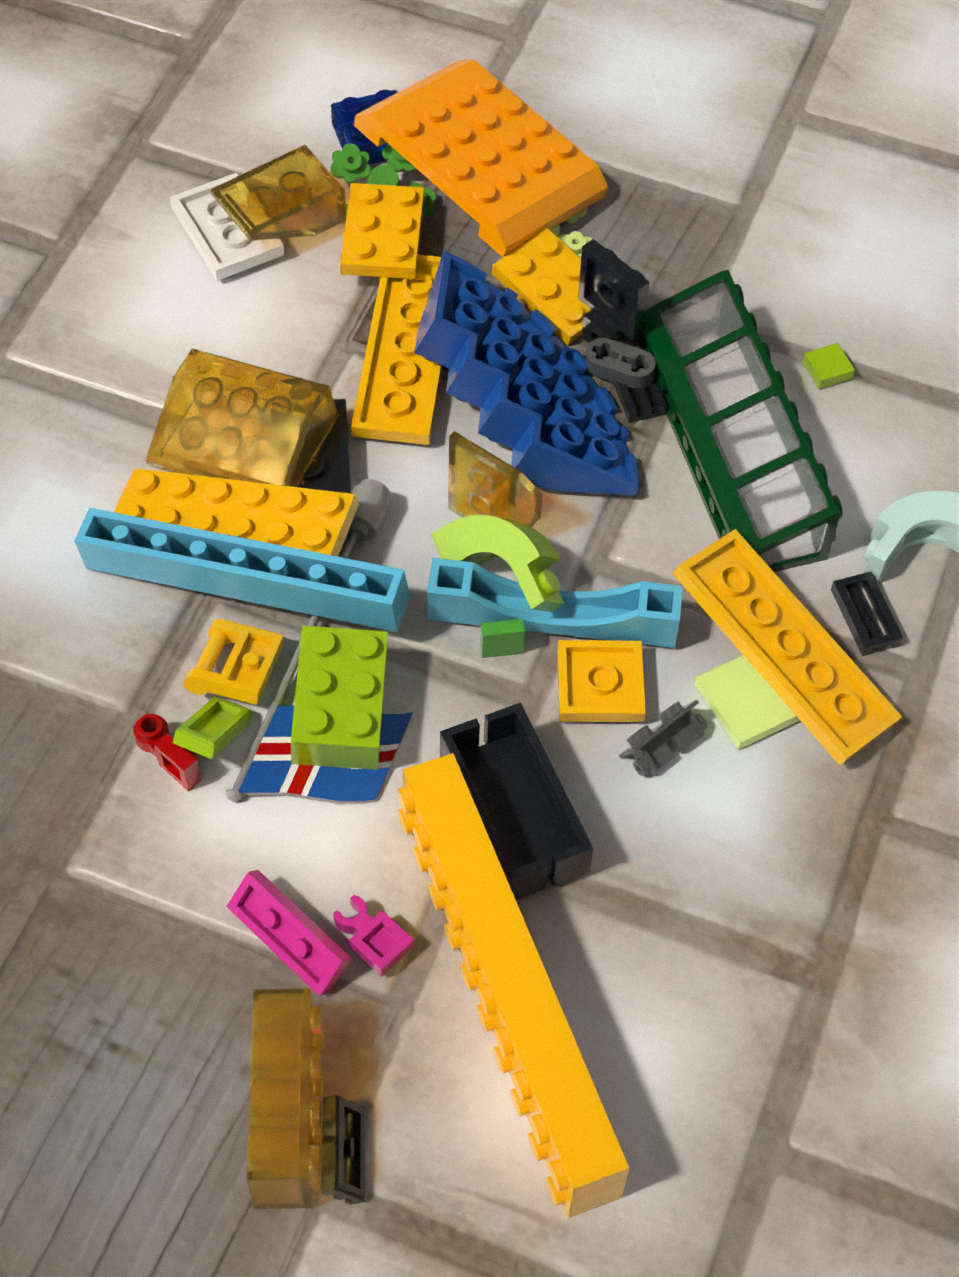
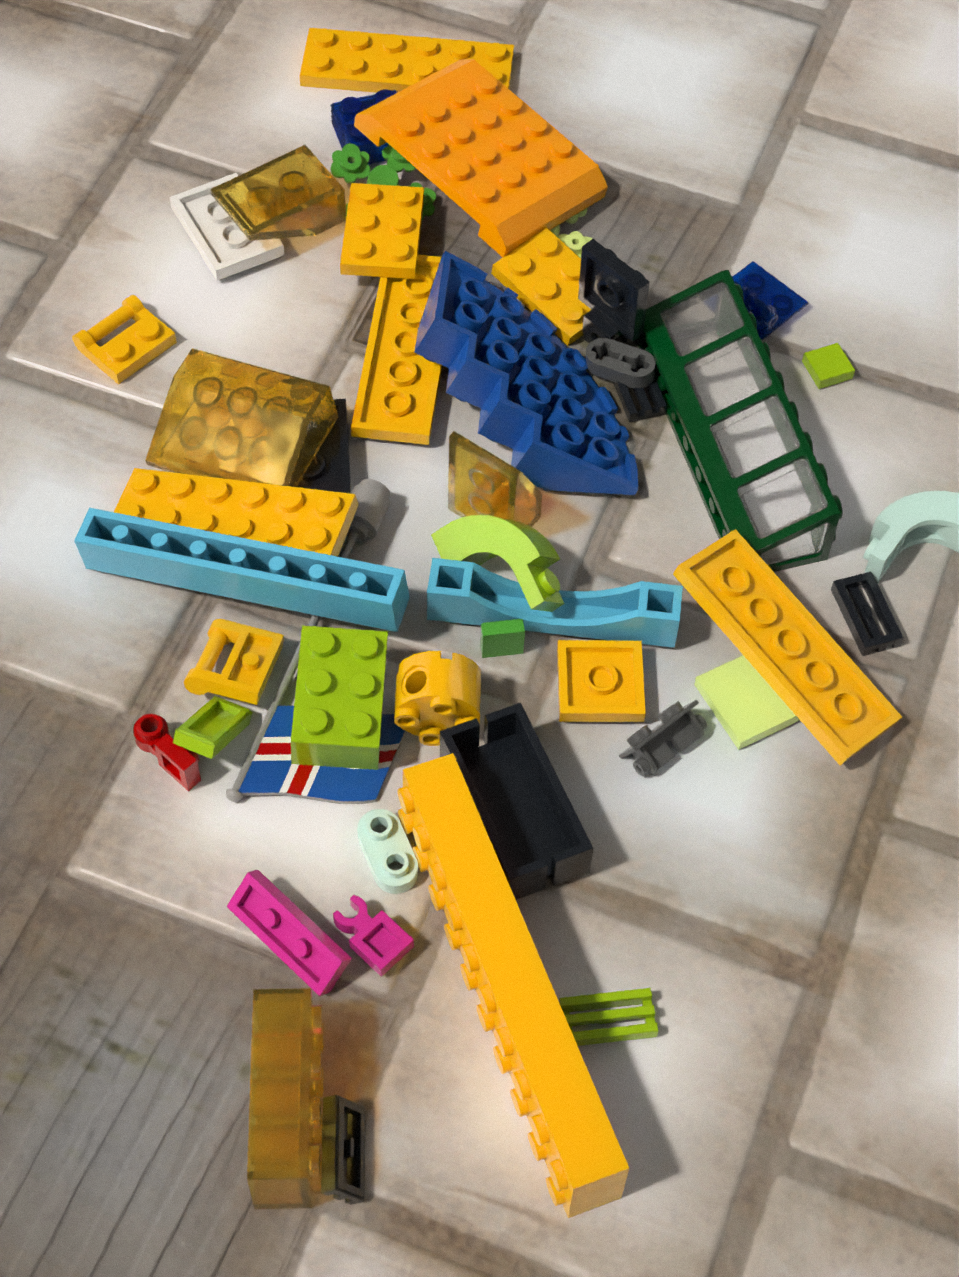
none -> yellow plate [72,295,177,385]
none -> yellow plate [299,28,514,94]
none -> light aqua plate [357,809,418,894]
none -> yellow brick [394,651,481,746]
none -> lime tile [559,988,658,1046]
none -> clear blue hinge [702,261,808,341]

